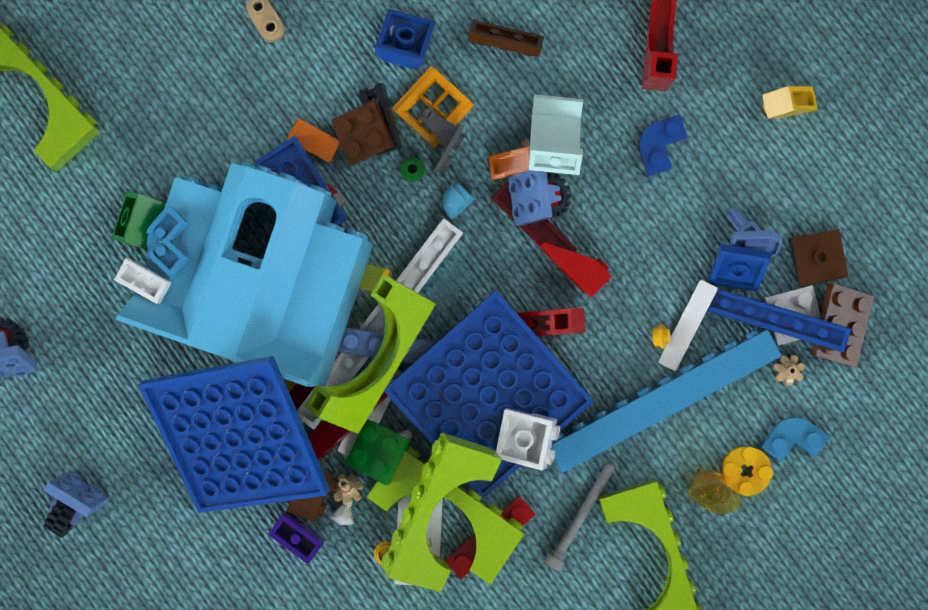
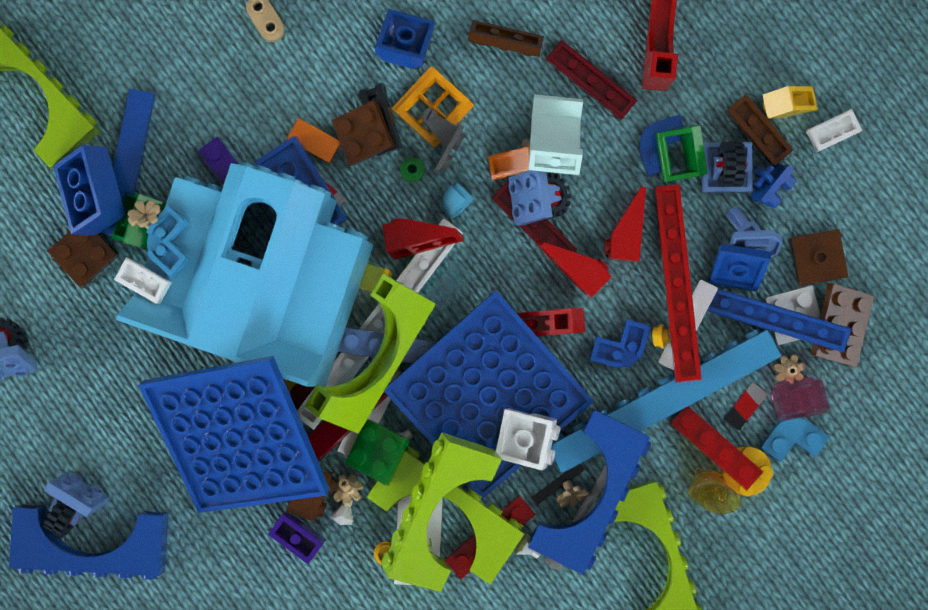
none -> blue arch [9,505,169,580]
none -> reddish brown plate [47,231,119,288]
none -> blue brick [53,145,126,235]
none -> blue tile [100,89,156,235]
none -> tan plant [128,201,161,229]
none -> dark purple plate [197,137,239,185]
none -> red slope [382,218,464,260]
none -> white rock [514,533,541,559]
none -> blue arch [528,409,651,575]
none -> black sticker [532,464,584,505]
none -> dark red tile [546,40,637,121]
none -> tan plant [557,480,589,507]
none -> blue plate [589,319,651,368]
none -> red slope [604,187,646,263]
none -> red plate [654,184,702,383]
none -> green tile [655,124,708,182]
none -> red plate [670,406,763,491]
none -> plate [701,142,753,193]
none -> sticker [724,383,767,430]
none -> reddish brown plate [726,94,793,167]
none -> blue hips [750,163,797,208]
none -> clear pink brick [770,377,830,421]
none -> white plate [806,109,863,153]

